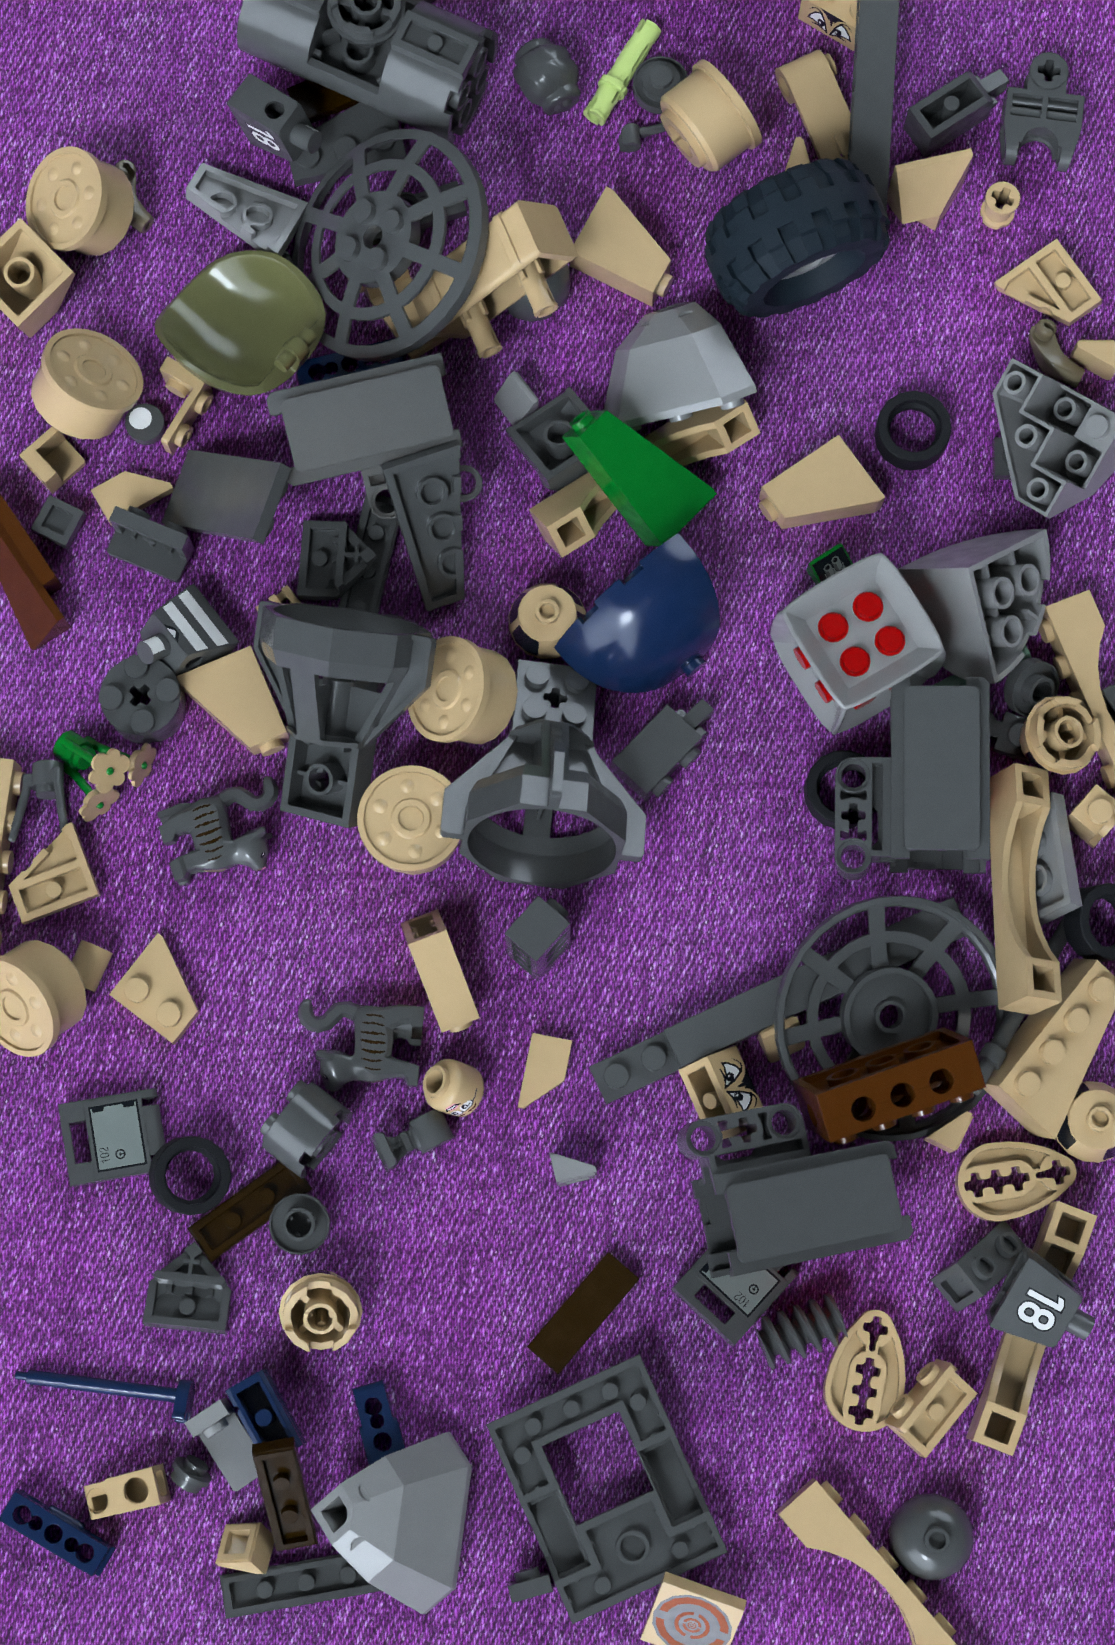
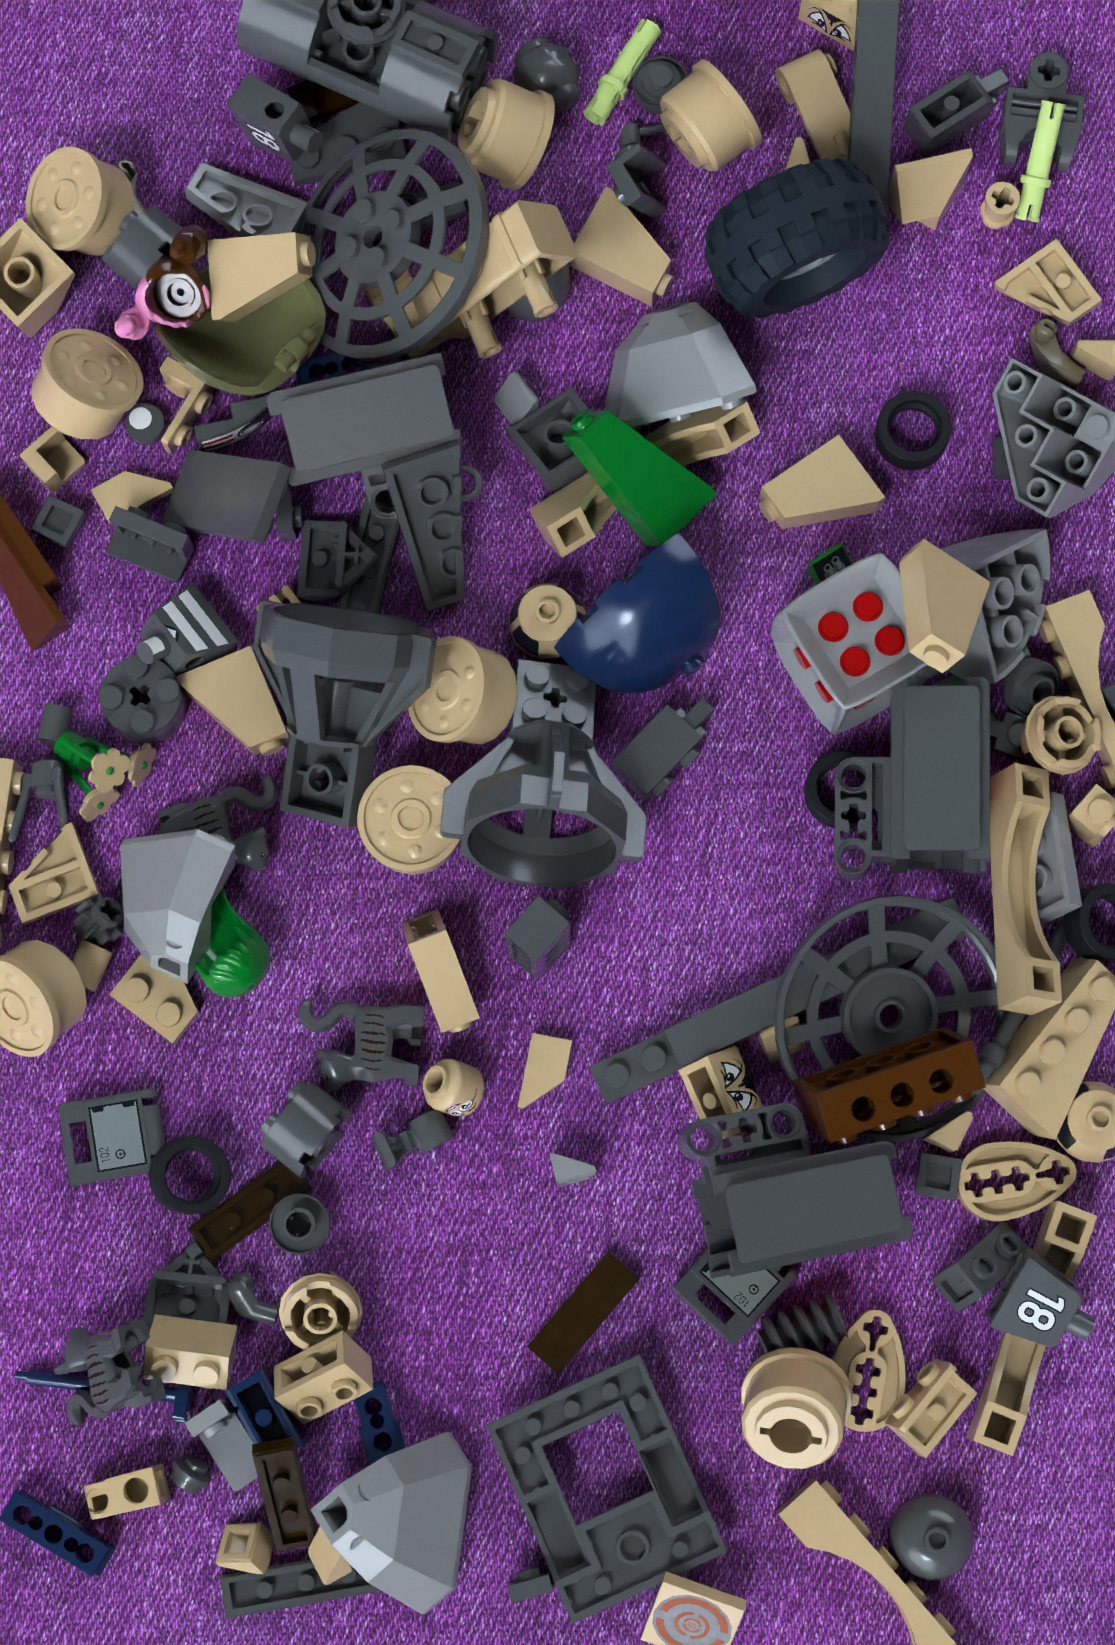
none -> dark grey hinge [37,703,72,745]
none -> dark grey animal [54,1318,166,1425]
none -> dark grey gear [73,894,124,947]
none -> dark grey brick [102,206,183,290]
none -> reddish brown hair [114,224,210,340]
none -> light grey brick [120,829,235,984]
none -> tan brick [143,1314,238,1390]
none -> dark grey slope [194,396,274,452]
none -> green piece [195,889,270,997]
none -> tan slope [207,232,316,323]
none -> dark grey arm [227,1273,280,1326]
none -> tan brick [274,1330,373,1424]
none -> dark grey plate [276,491,303,541]
none -> tan slope [308,1526,353,1585]
none -> tan wheel [458,78,555,191]
none -> dark grey bracket [606,144,667,219]
none -> tan wheel [741,1348,852,1469]
none -> tan slope [899,538,990,673]
none -> dark grey plate [913,1153,962,1201]
none -> yellowish green pin [1014,100,1066,223]

